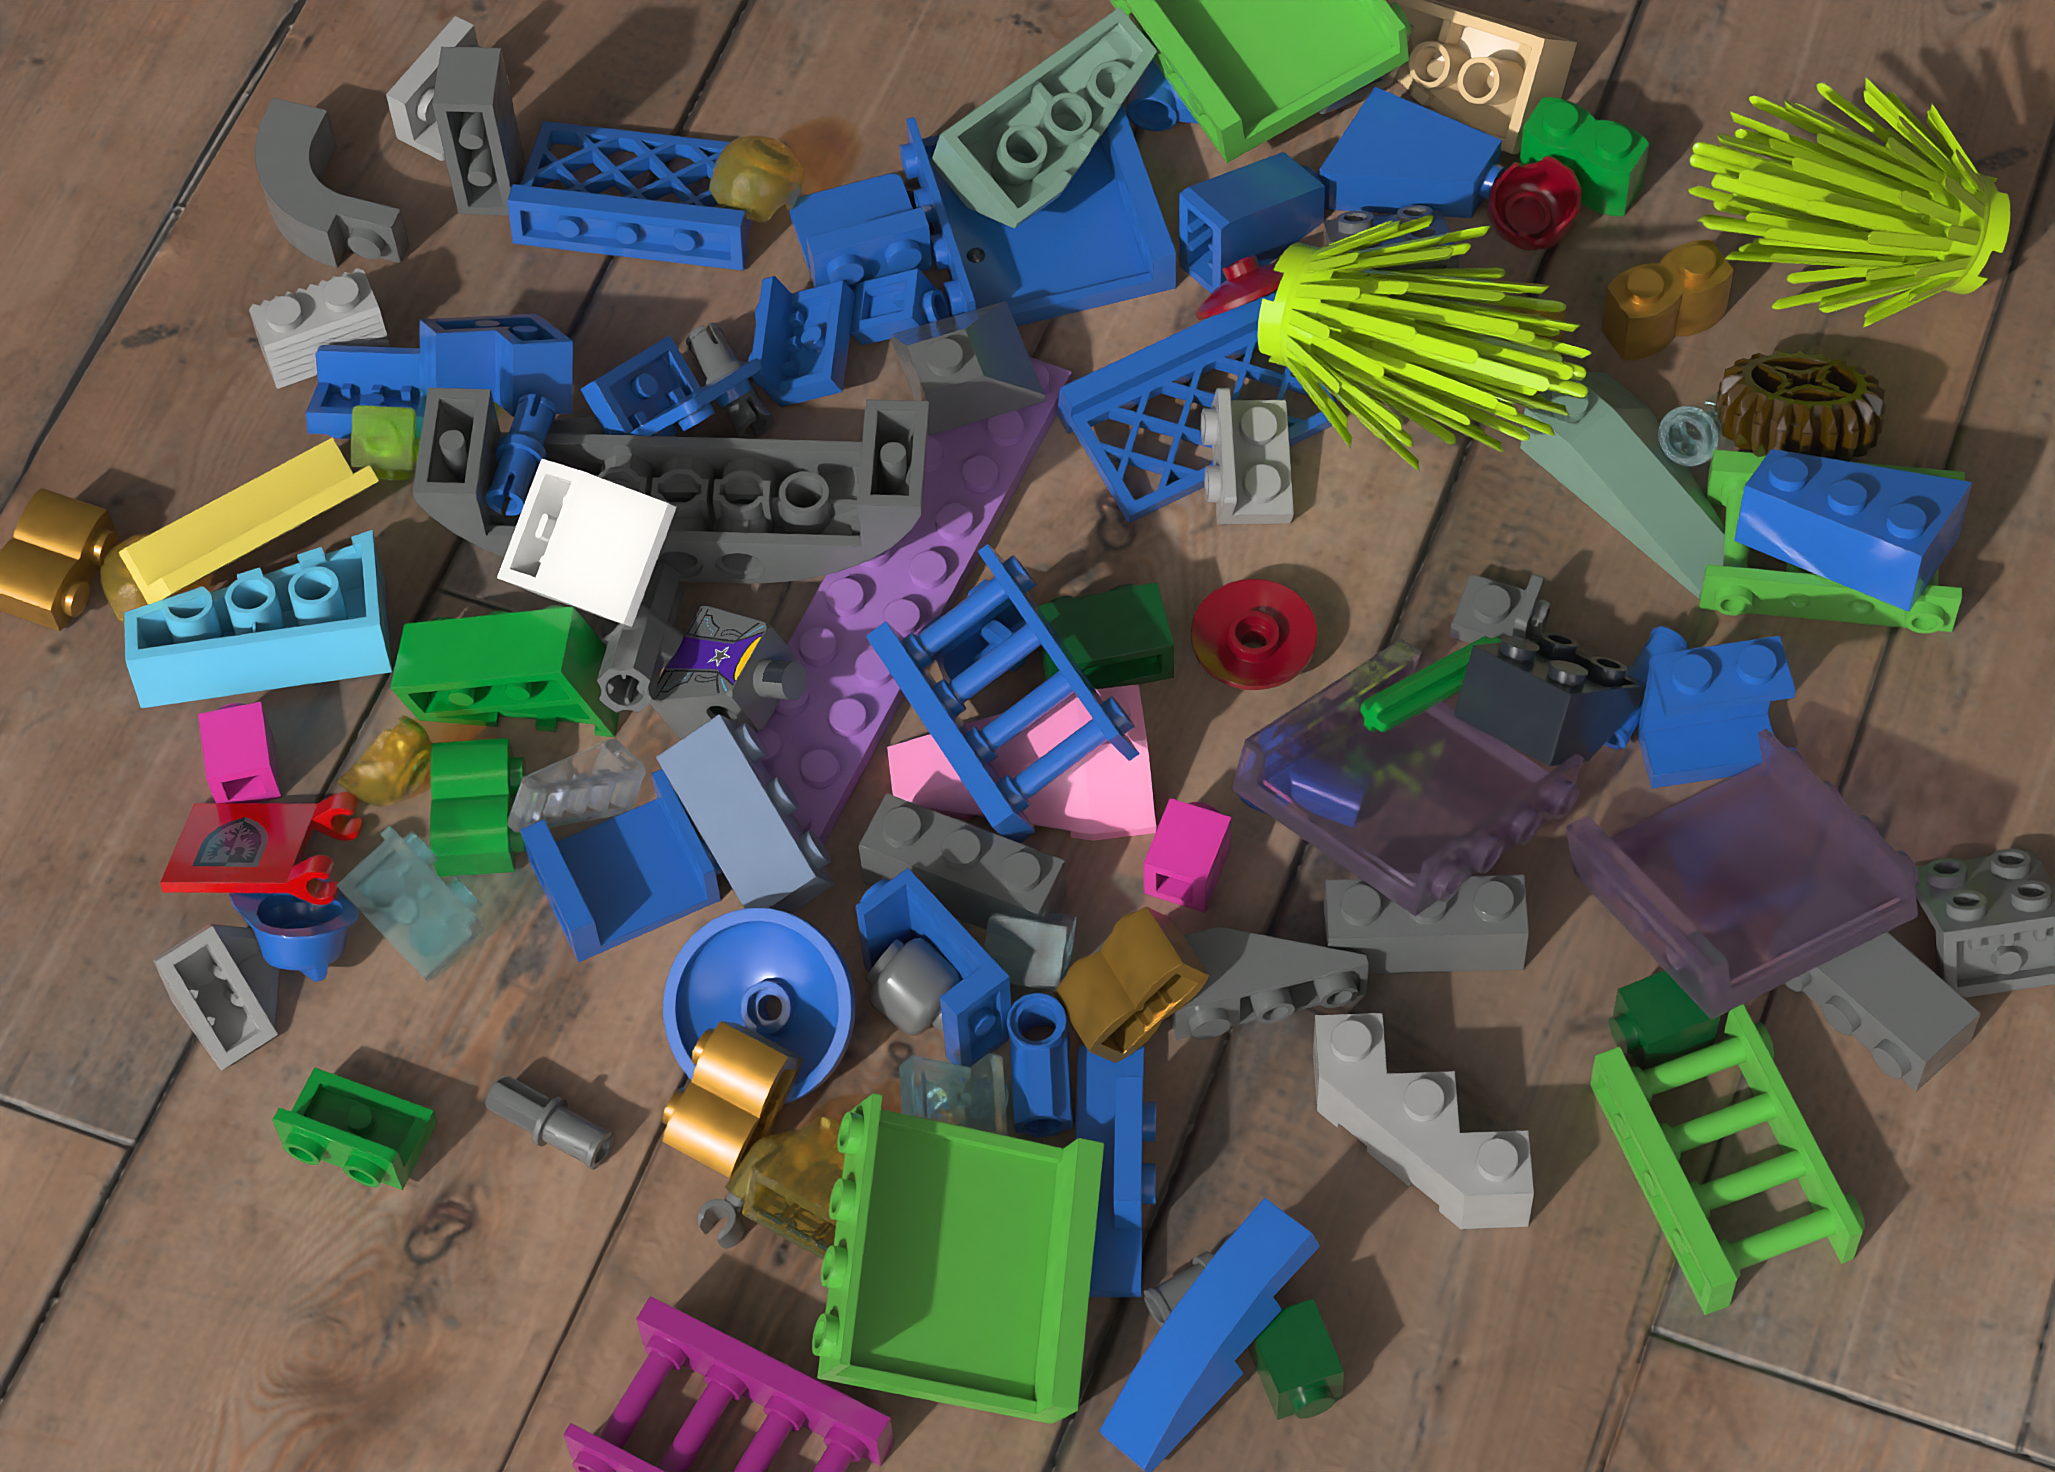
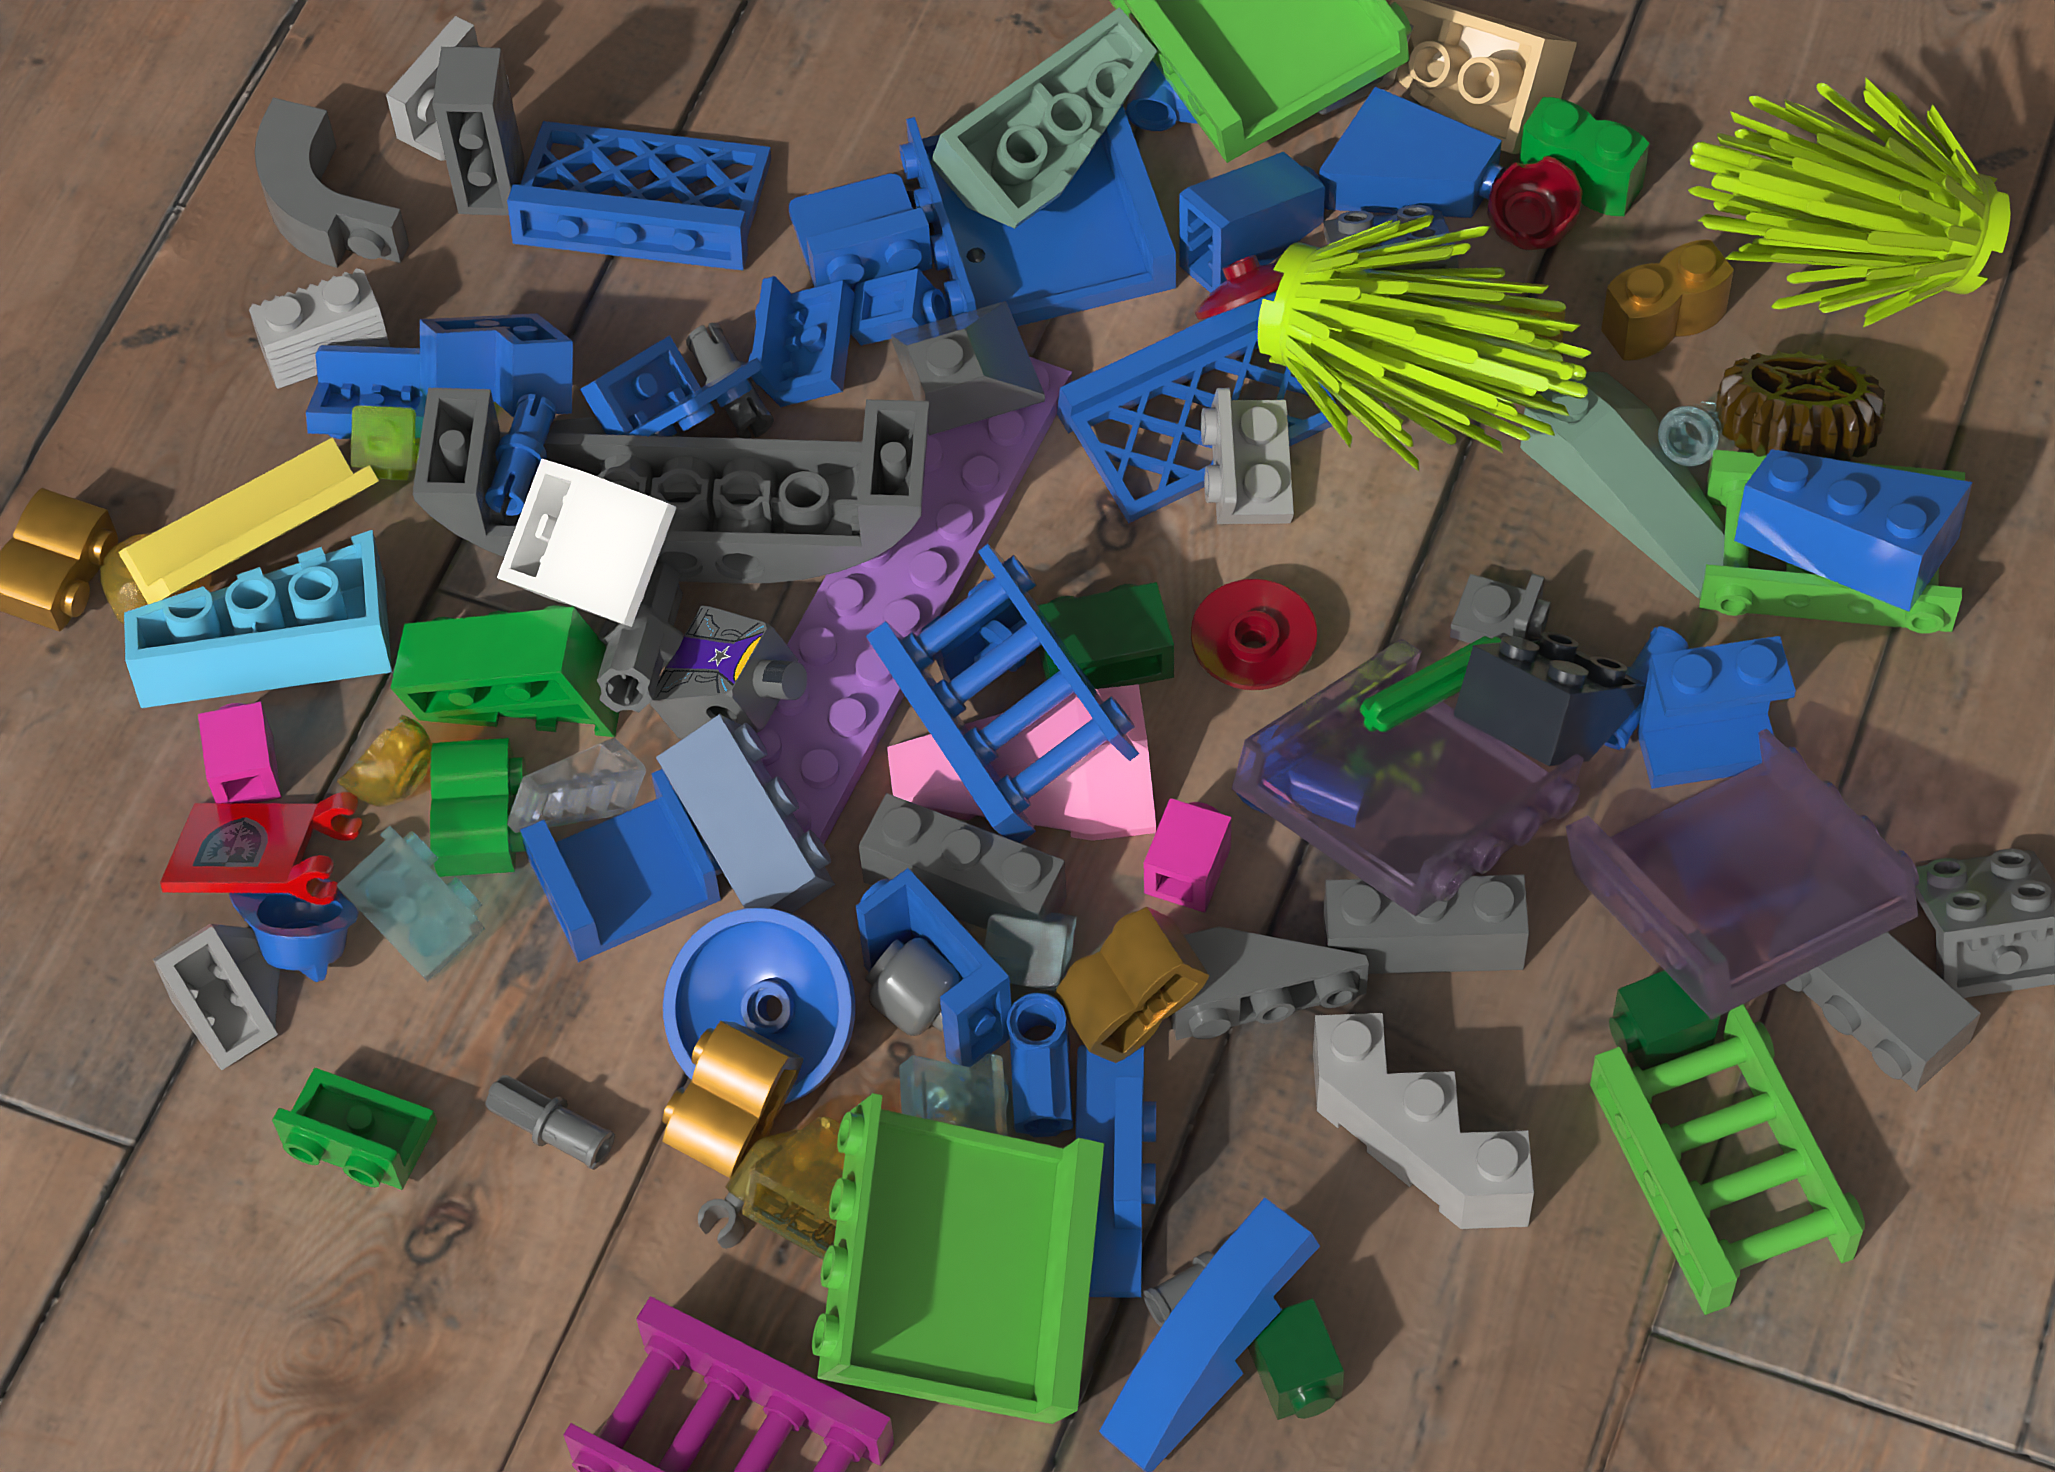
clear yellow hair [709,135,805,222] -> none

